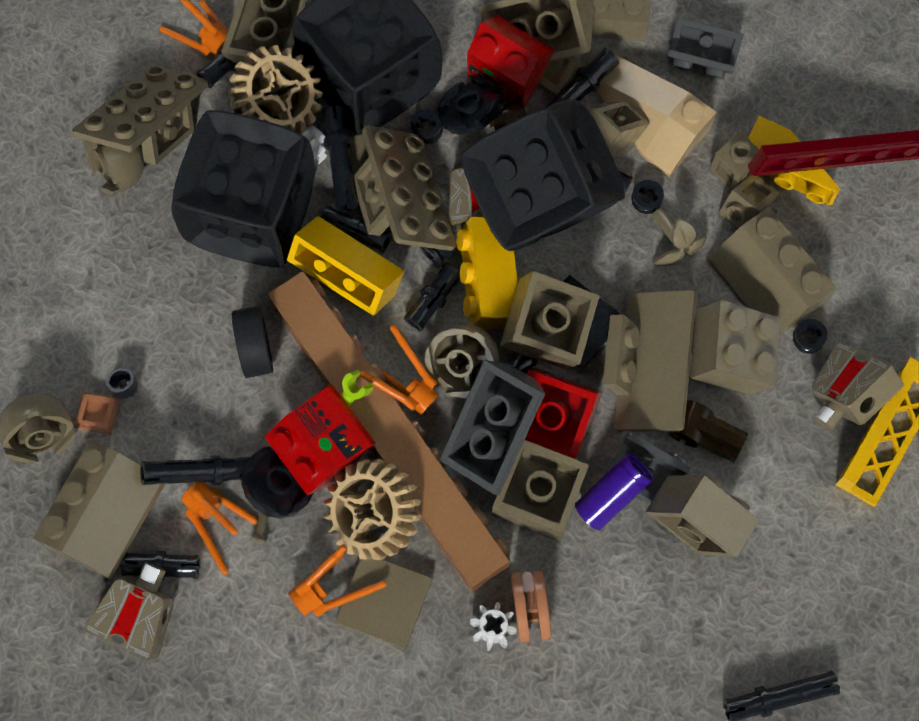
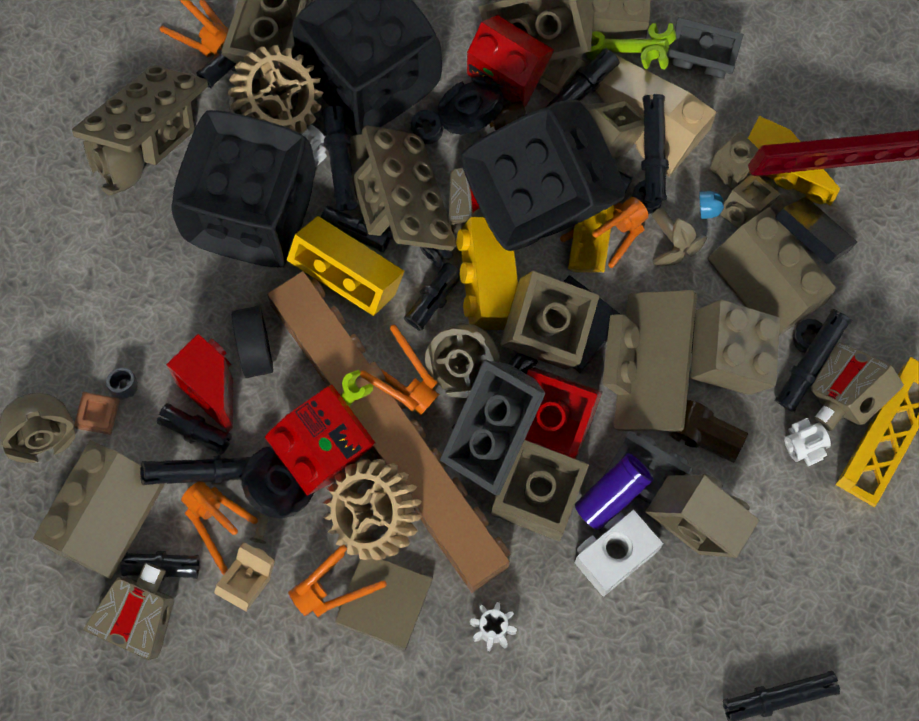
nougat head [511,569,551,643] -> none
none -> black pin [157,403,232,455]
none -> red slope [166,334,233,432]
none -> tan bracket [214,543,275,612]
none -> orange plant [560,197,649,268]
none -> yellow plate [568,205,614,273]
none -> white brick [574,510,663,597]
none -> lime bar [585,23,677,69]
none -> black pin [641,94,669,202]
none -> dark azure hinge [699,191,724,219]
none -> black pin [774,309,852,413]
none -> black tile [776,196,857,264]
none -> white gear [784,418,831,466]

